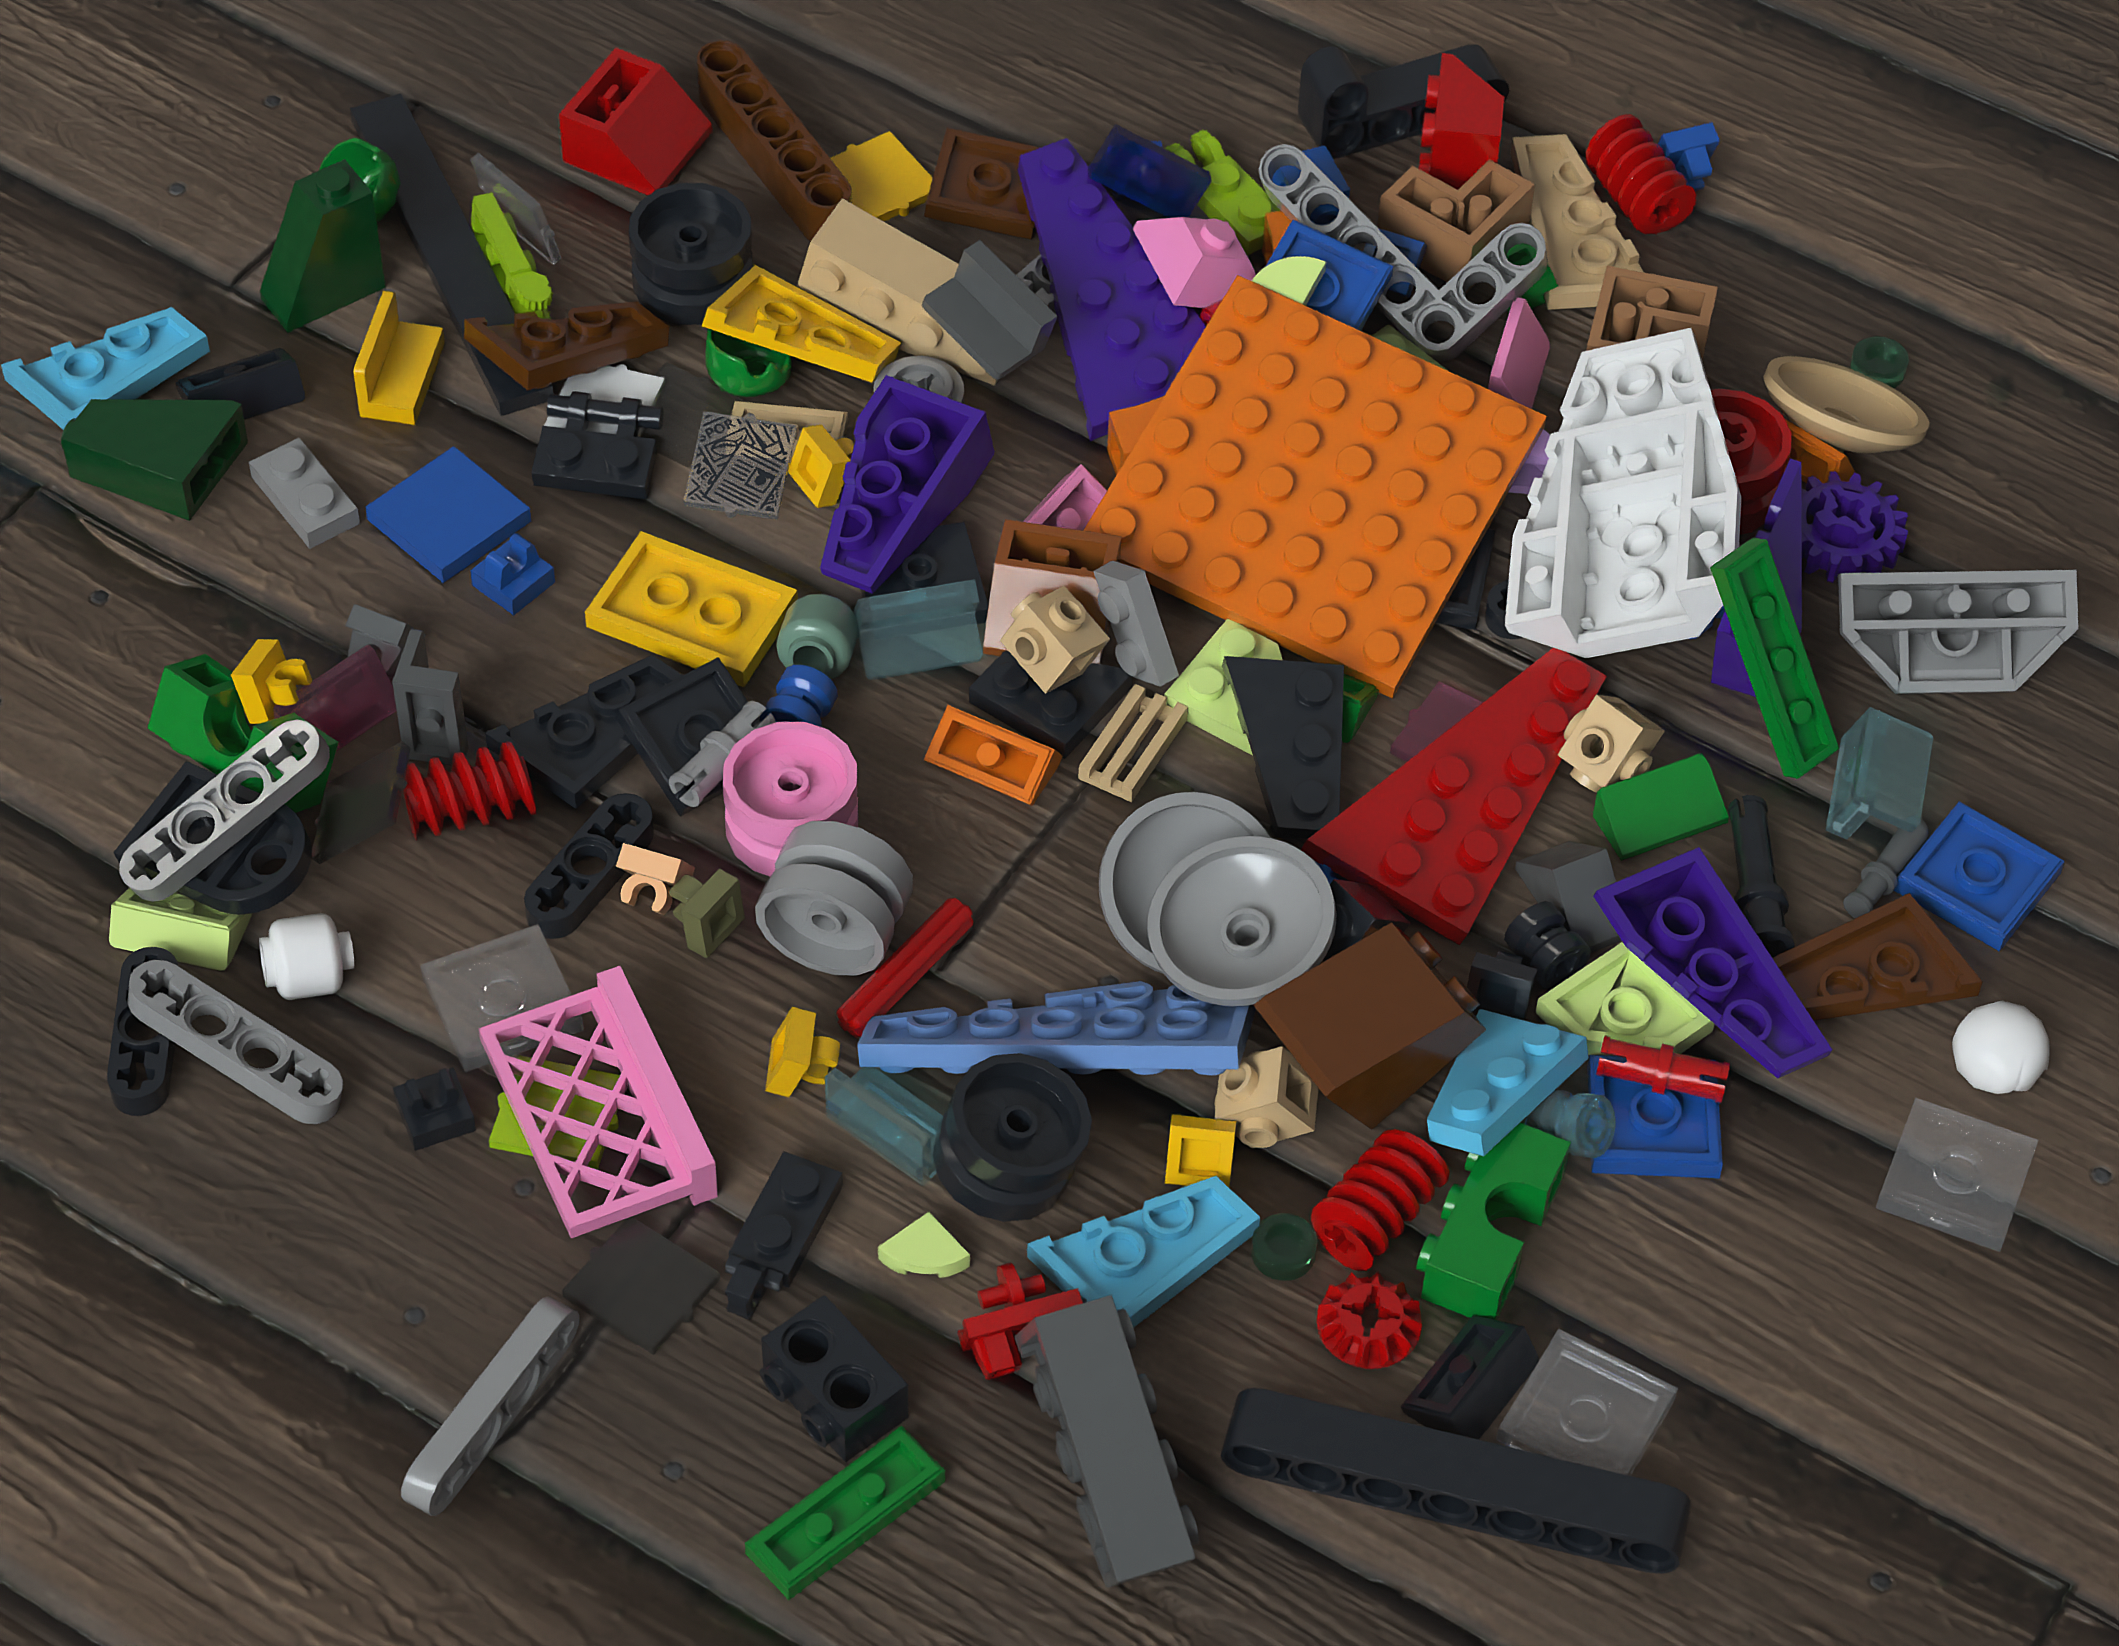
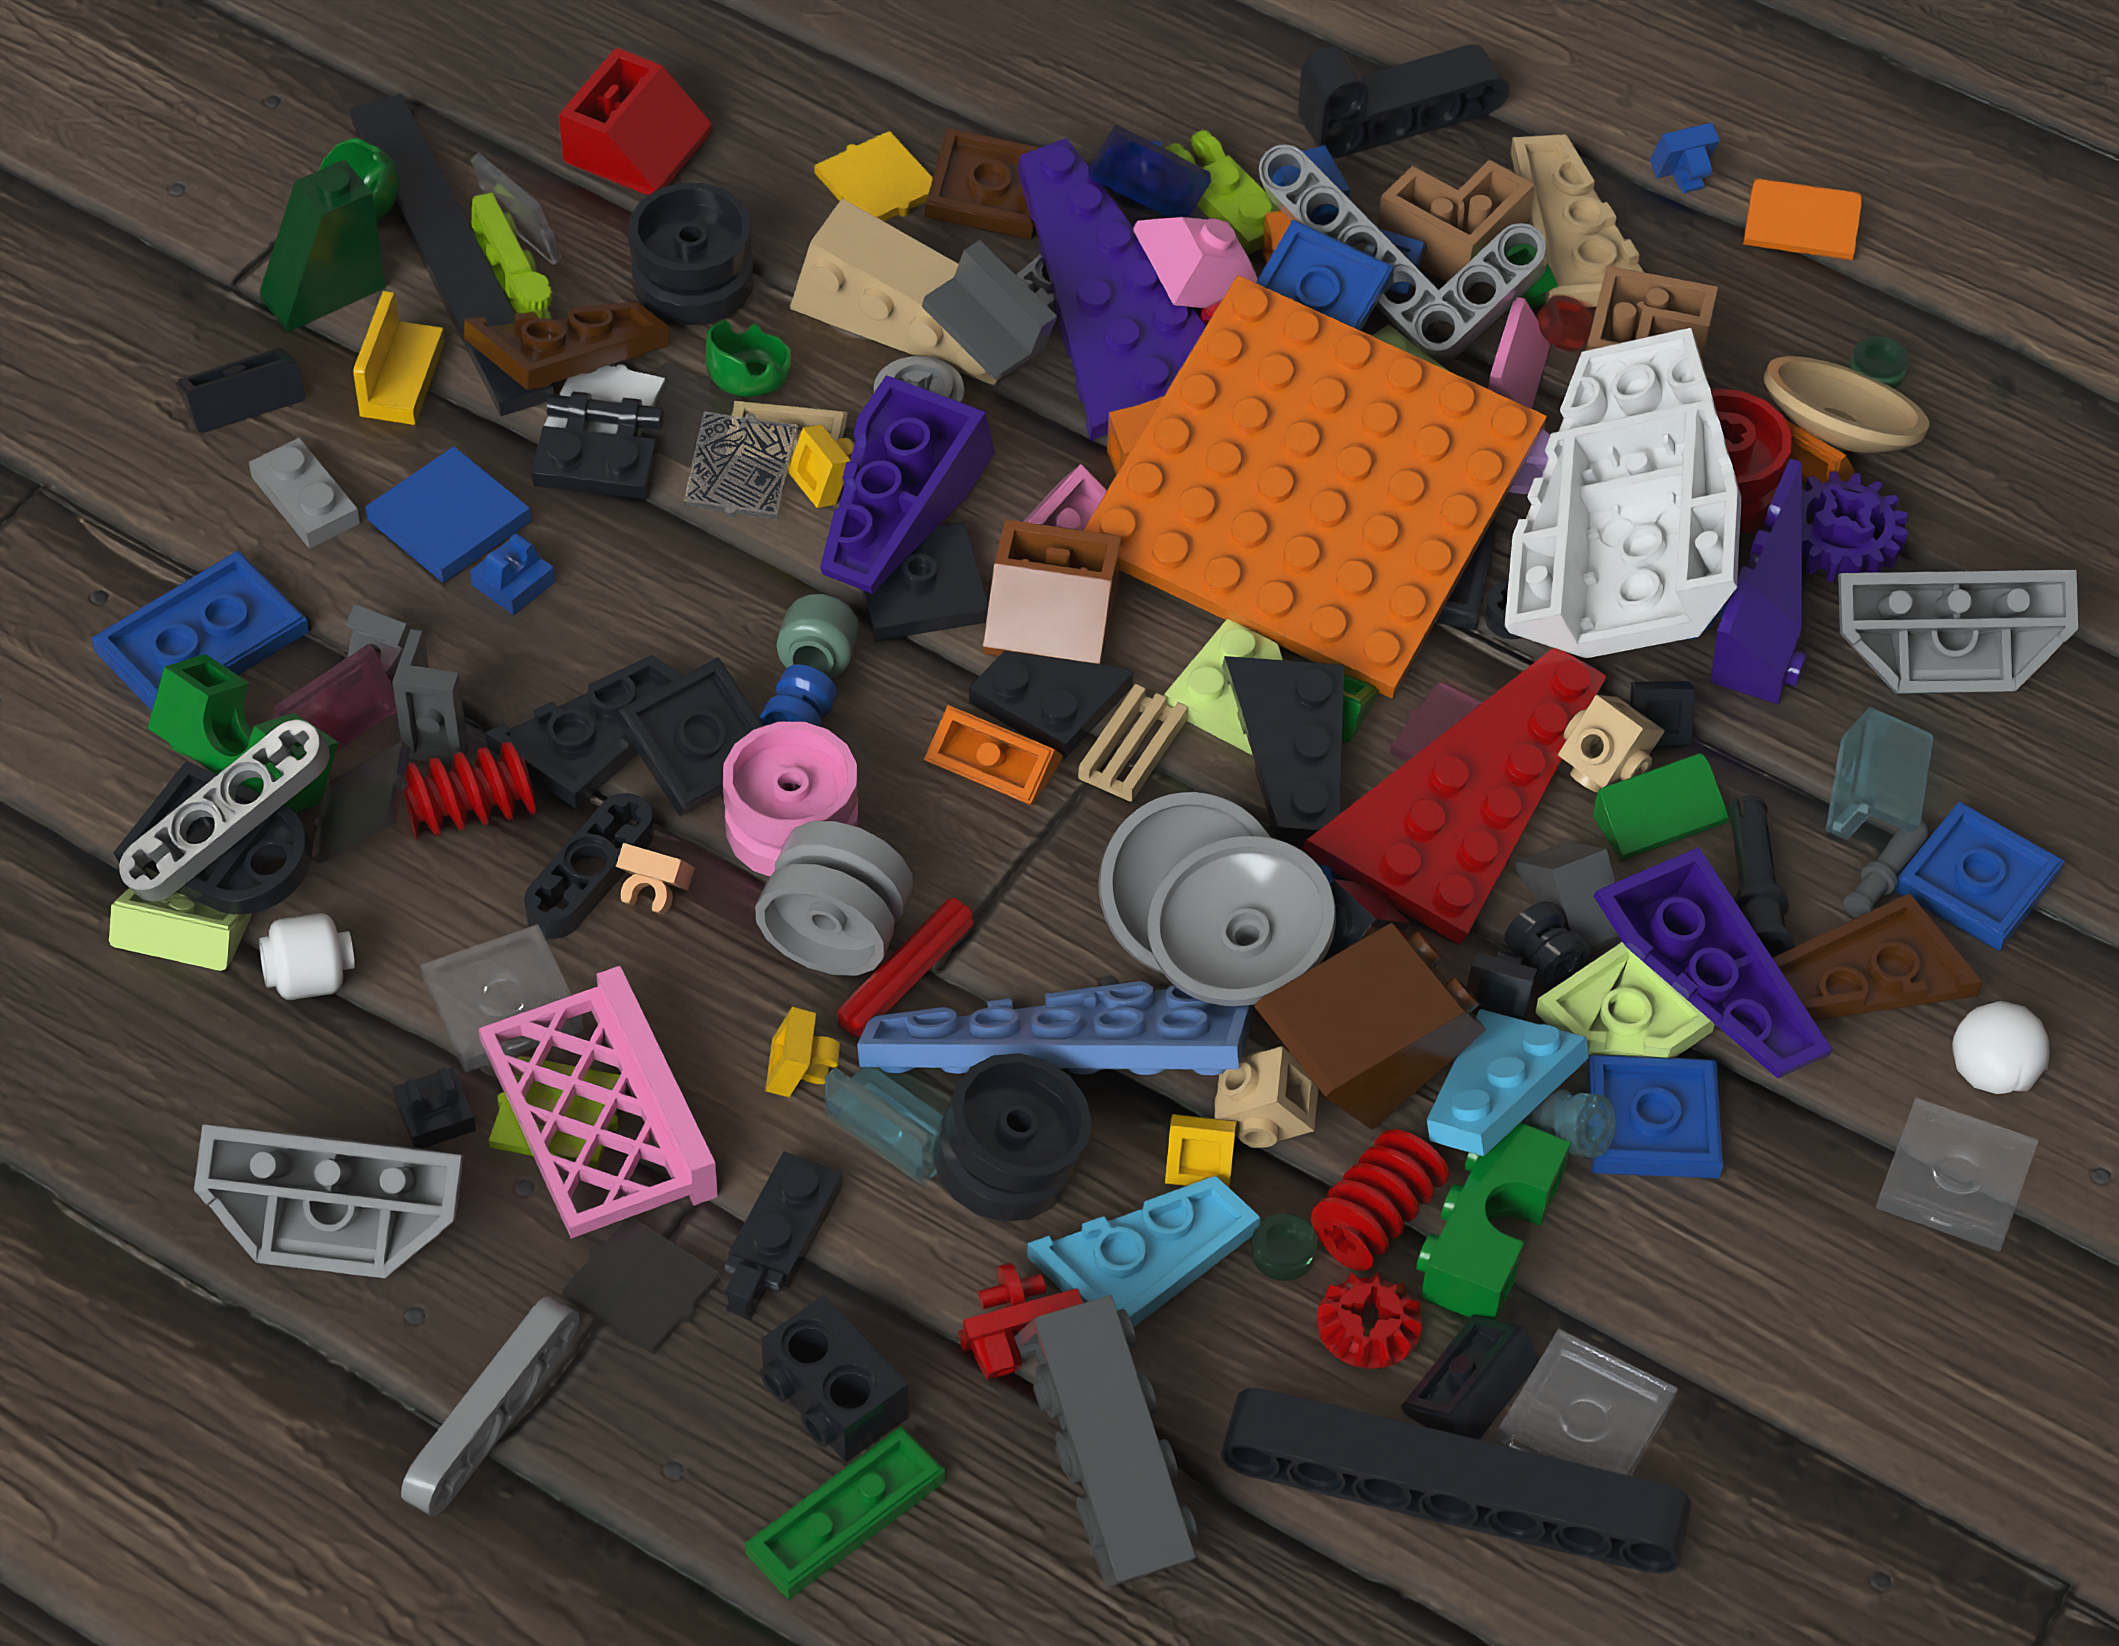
medium azure wing [1,307,210,430] -> none
dark green slope [61,399,248,521] -> none
black beam [107,947,179,1116] -> none
light grey beam [128,960,343,1124] -> none
yellow tile [231,639,312,724] -> none
yellow plate [585,531,798,687] -> none
light grey pin [669,701,776,807] -> none
olive tile [669,869,745,958] -> none
reddish brown beam [697,40,852,242] -> none
yellow wing [702,265,901,383] -> none
clear light blue panel [853,579,983,680] -> none
yellowish green tile [878,1212,970,1278] -> none
tan brick [1000,586,1110,694] -> none
light grey plate [1093,561,1179,687] -> none
yellowish green tile [1252,256,1326,306] -> none
red slope [1419,53,1504,190] -> none
red piece [1586,114,1697,234] -> none
red pin [1596,1035,1730,1103] -> none
green tile [1710,538,1840,779] -> none
none -> blue tile [91,550,309,711]
none -> light grey wedge [194,1125,464,1278]
none -> clear red tile [1536,295,1593,351]
none -> black tile [1630,681,1695,746]
none -> orange slope [1743,179,1862,260]

